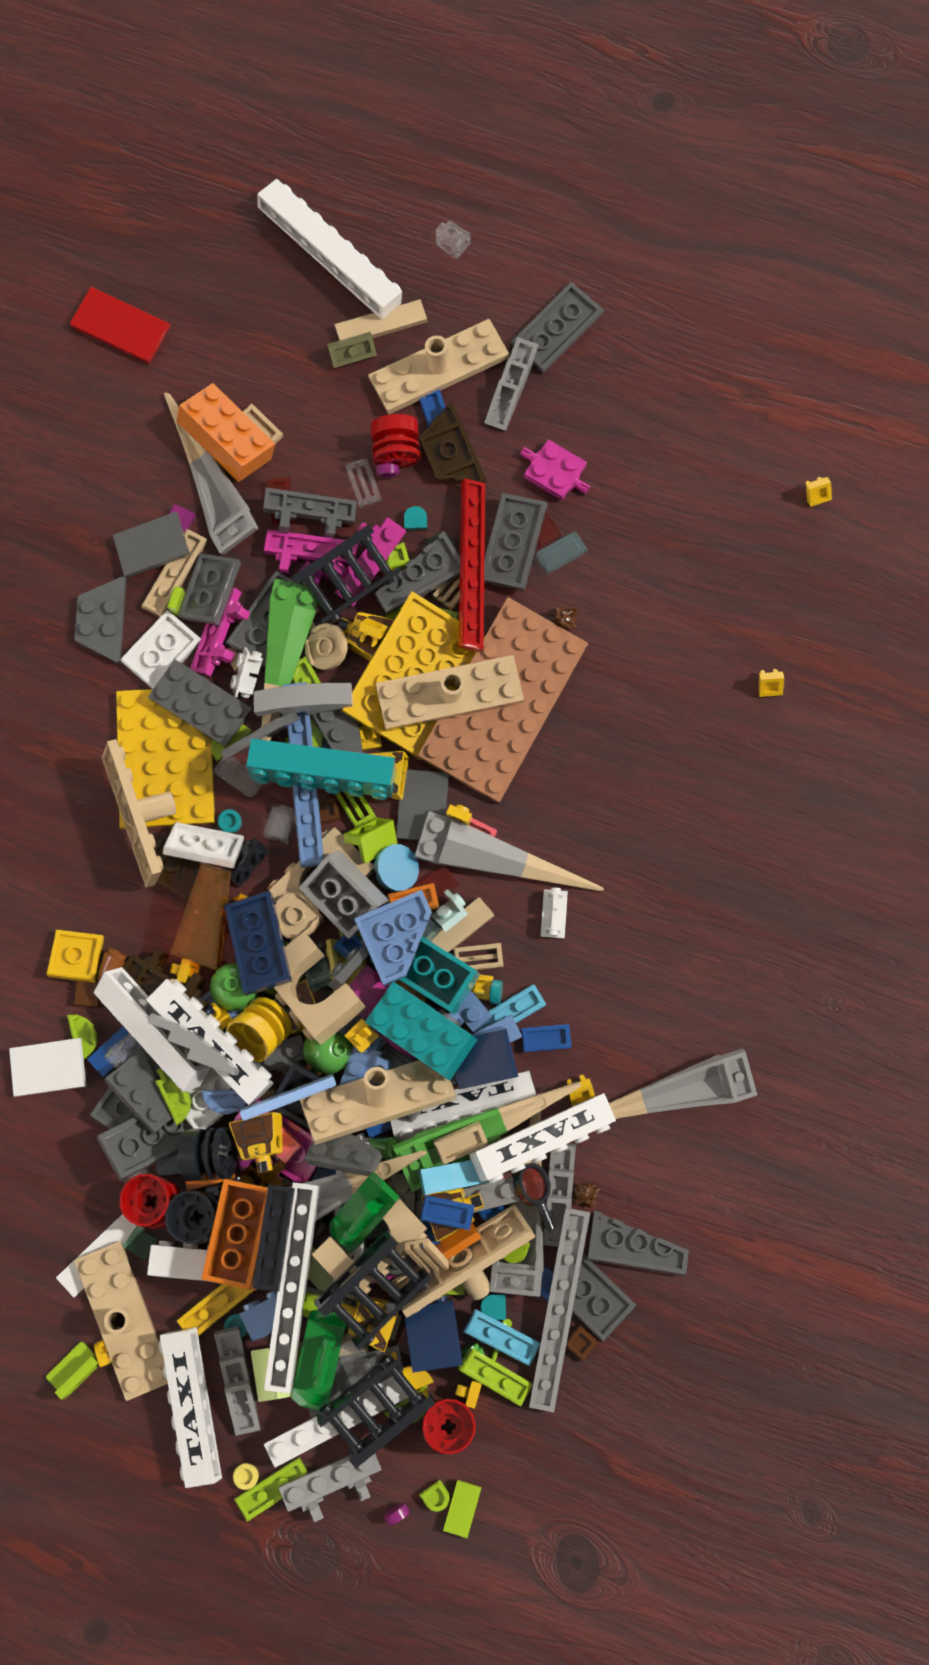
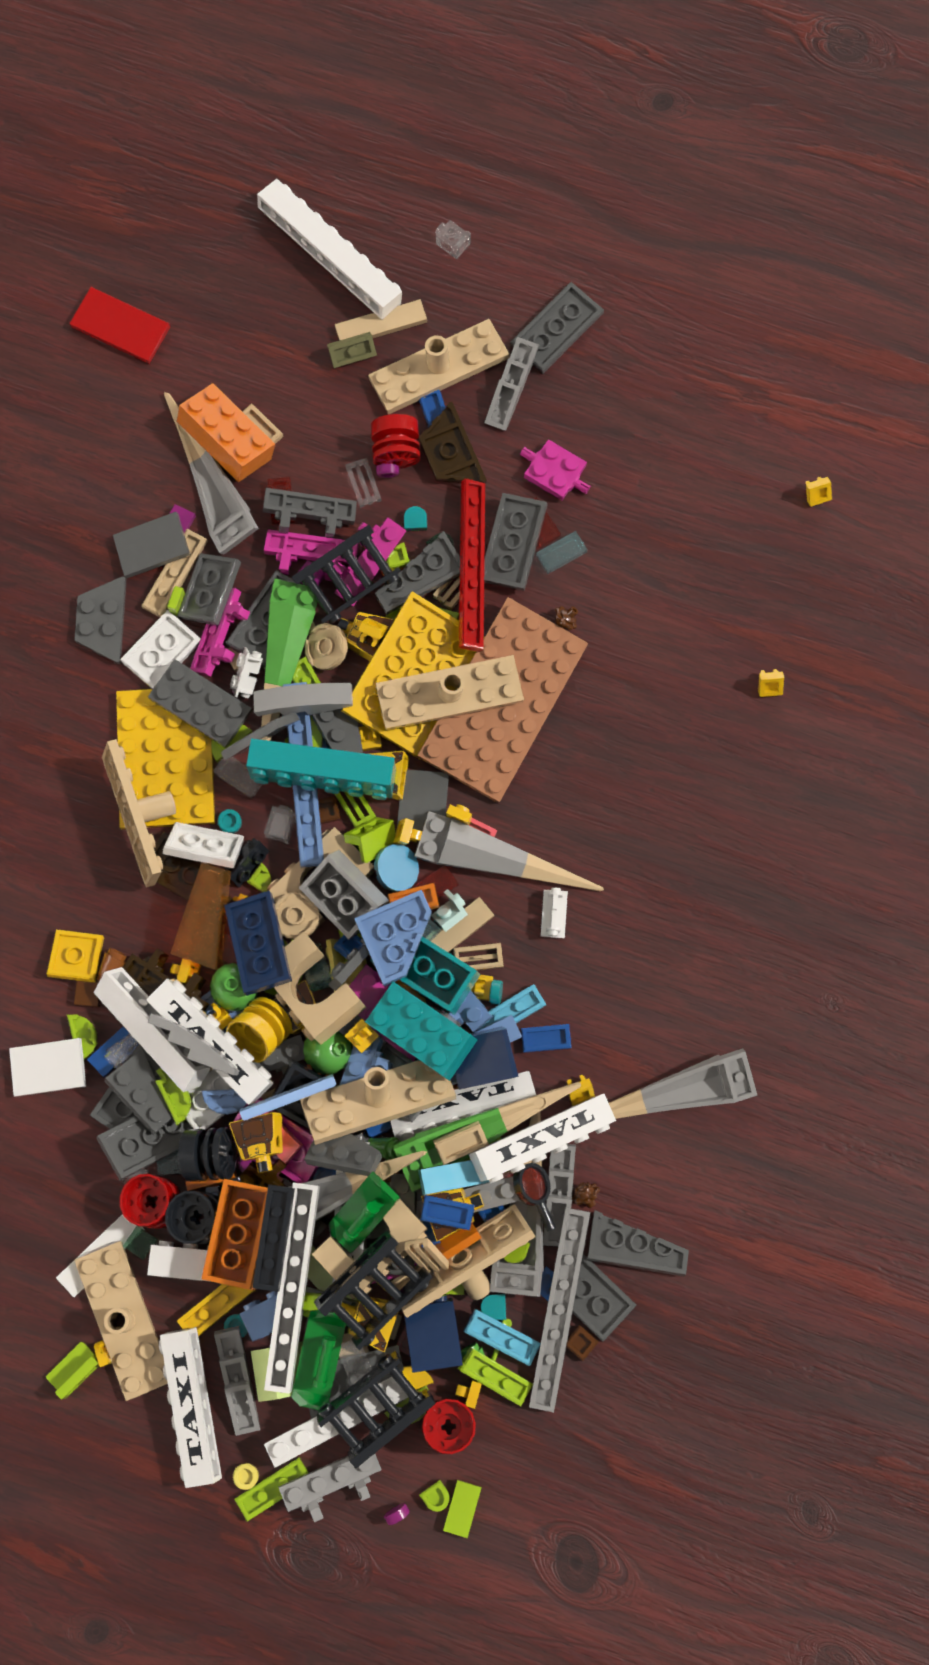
none -> lime tile [247,863,272,893]
none -> yellow tile [393,818,422,846]

